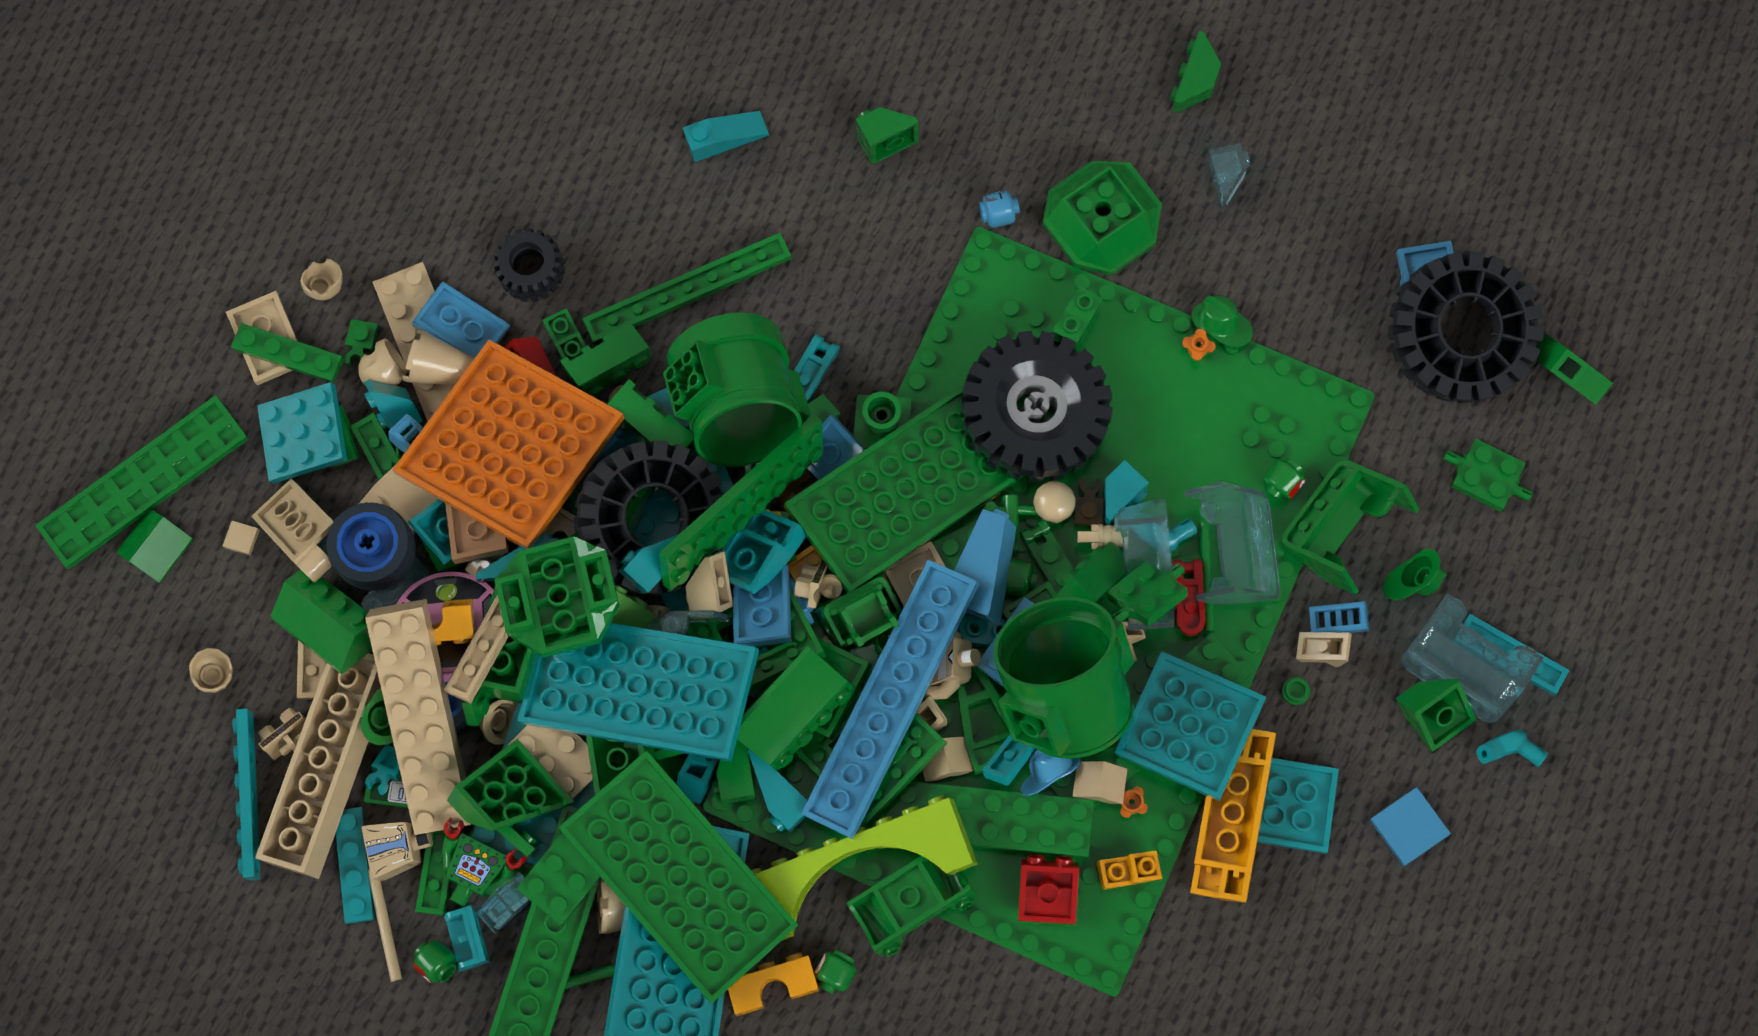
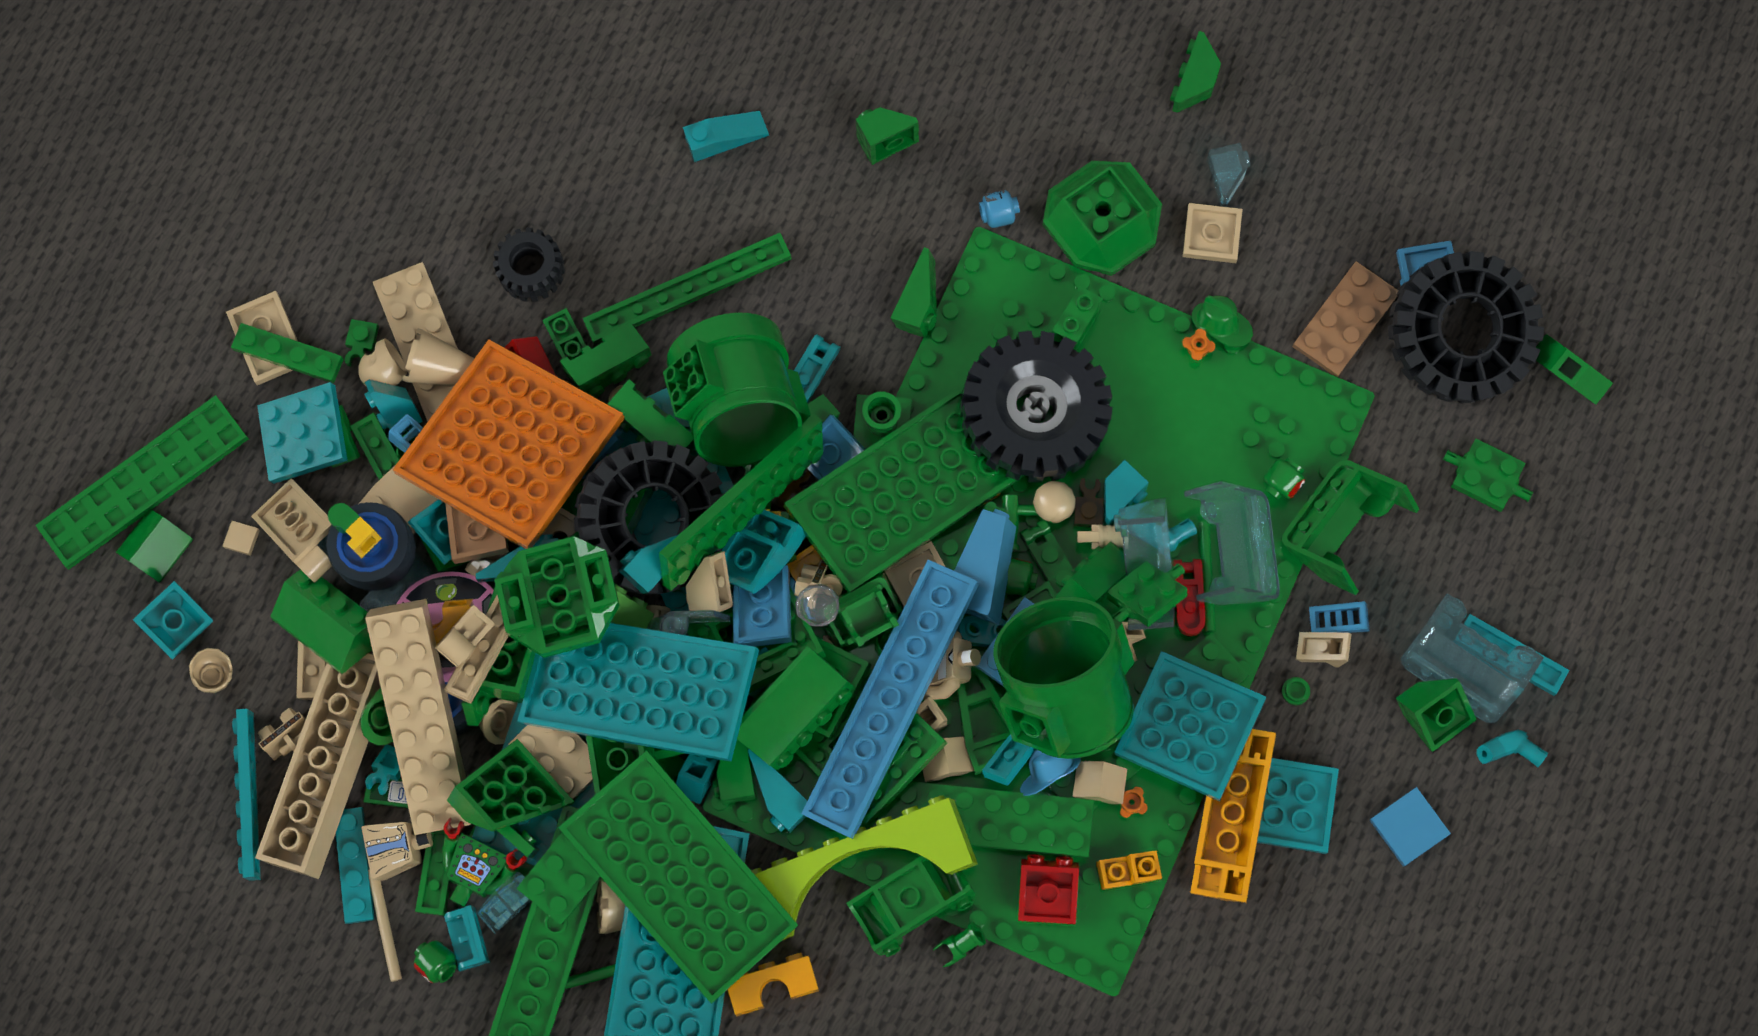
tan hair [300,259,343,300] -> none
dark azure tile [412,281,511,358] -> none
green head [814,949,857,995] -> none
green piece [1383,549,1446,600] -> none
none -> teal slope [133,581,214,660]
none -> leg [328,503,382,559]
none -> tan plate [434,605,495,667]
none -> clear hair [795,584,840,627]
none -> green slope [891,247,937,338]
none -> green piece [933,922,986,968]
none -> tan plate [1182,203,1242,263]
none -> medium nougat plate [1292,262,1399,377]

